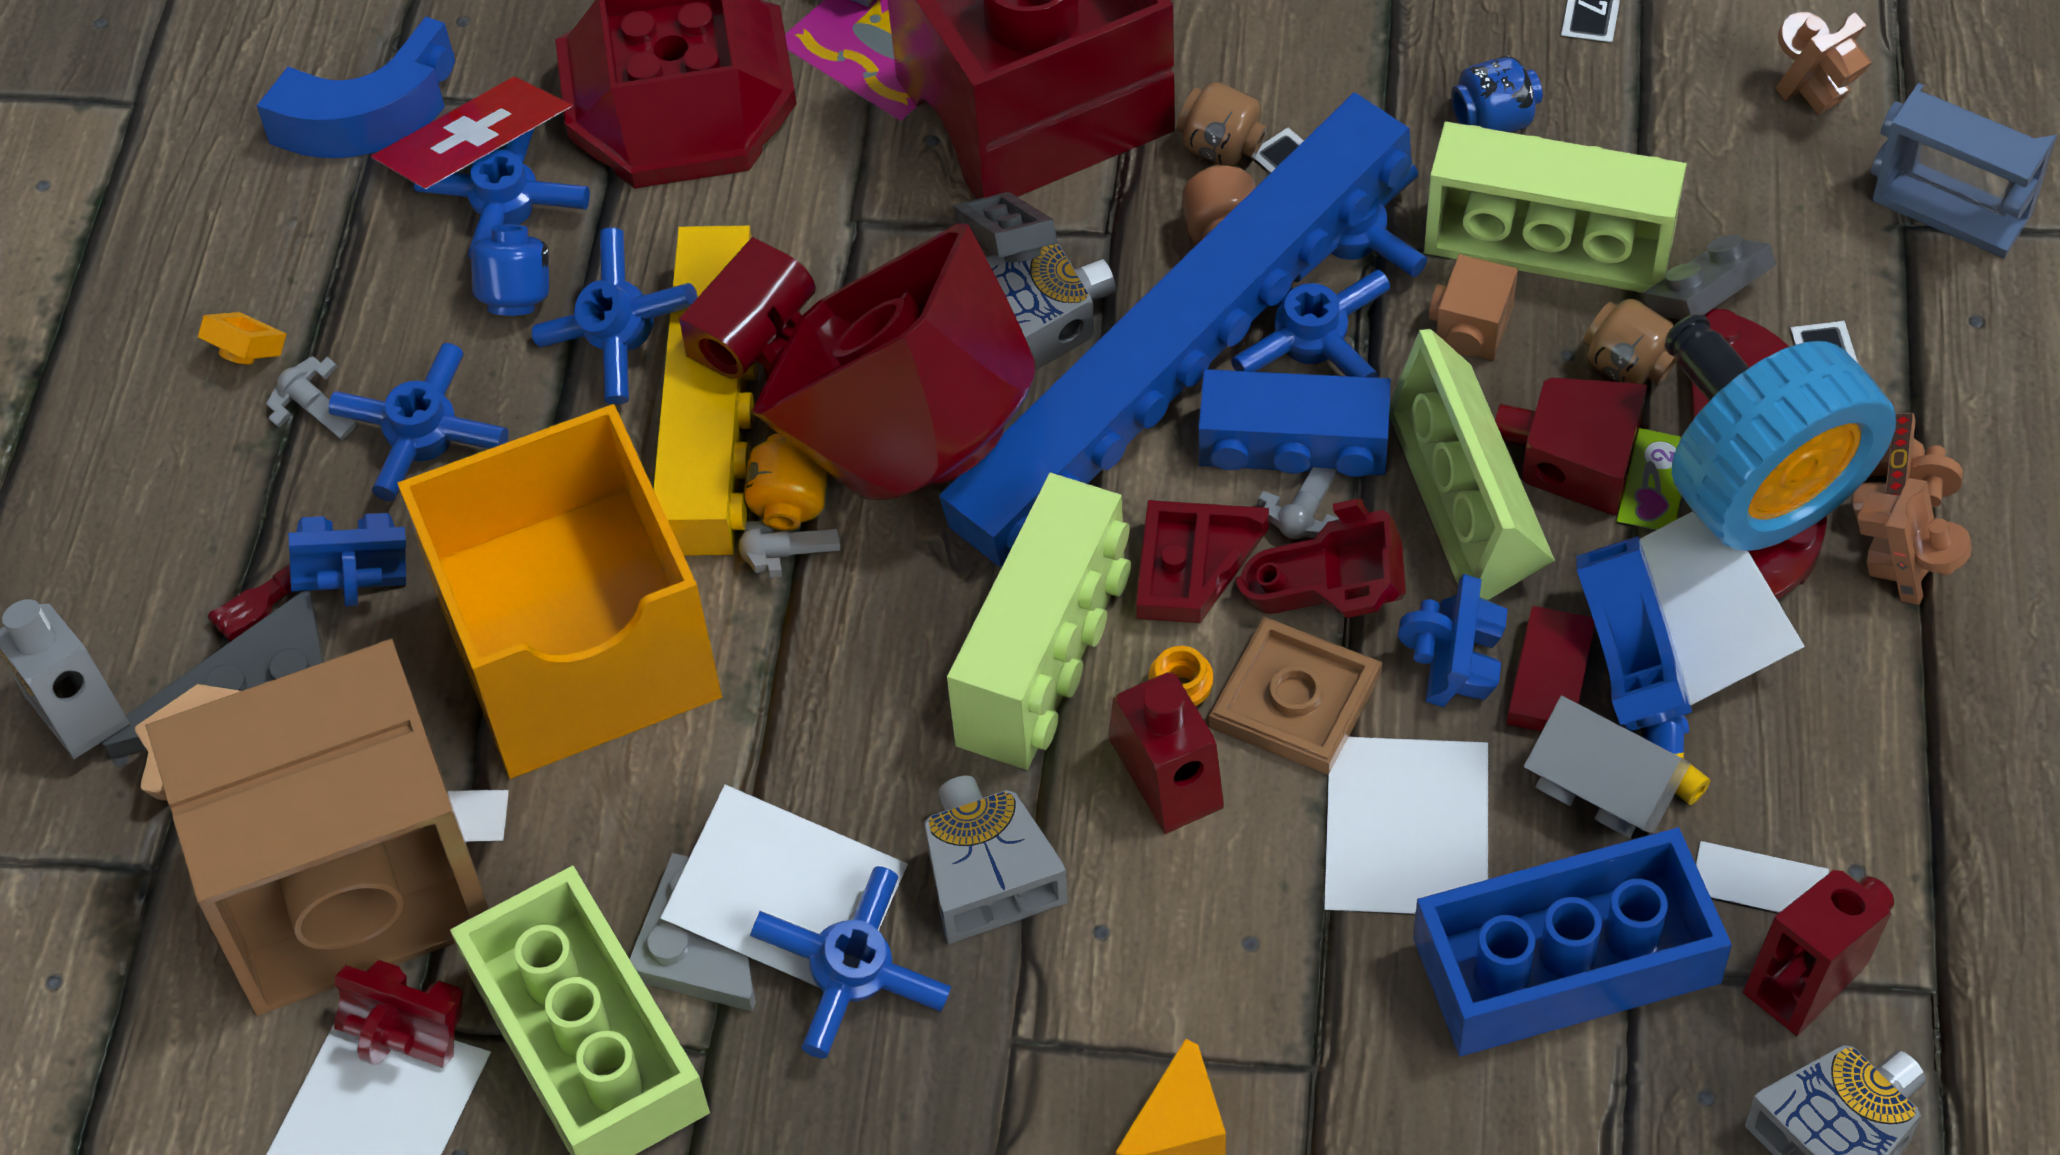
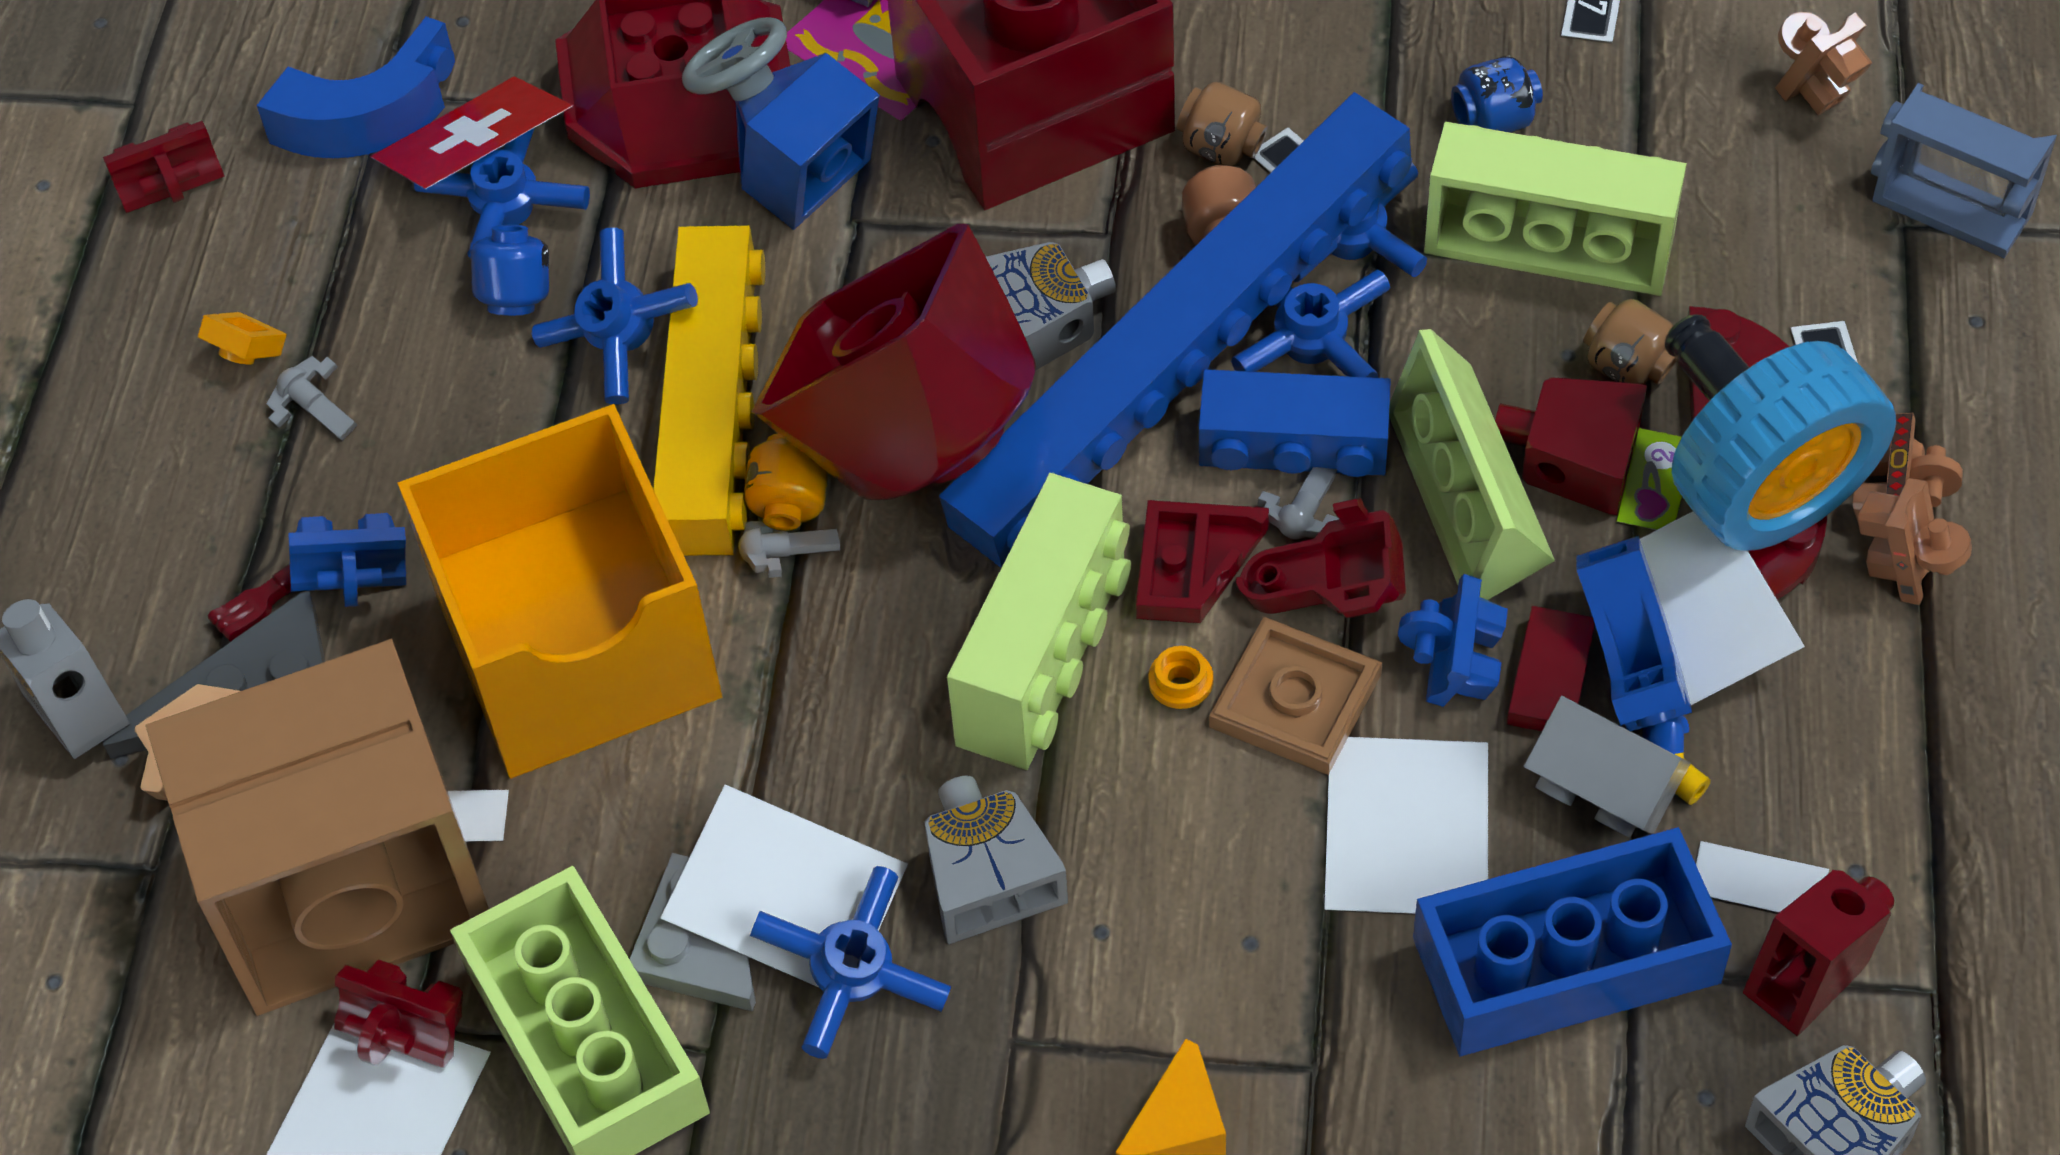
blue bar [329,343,509,501] -> none
dark red piece [679,237,816,382] -> none
dark grey plate [953,192,1058,262] -> none
dark red torso [1108,672,1224,834] -> none
nougat brick [1428,254,1518,361] -> none
flat silver plate [1644,235,1776,320] -> none
none -> dark red hips [103,121,225,213]
none -> blue piece [682,17,880,230]

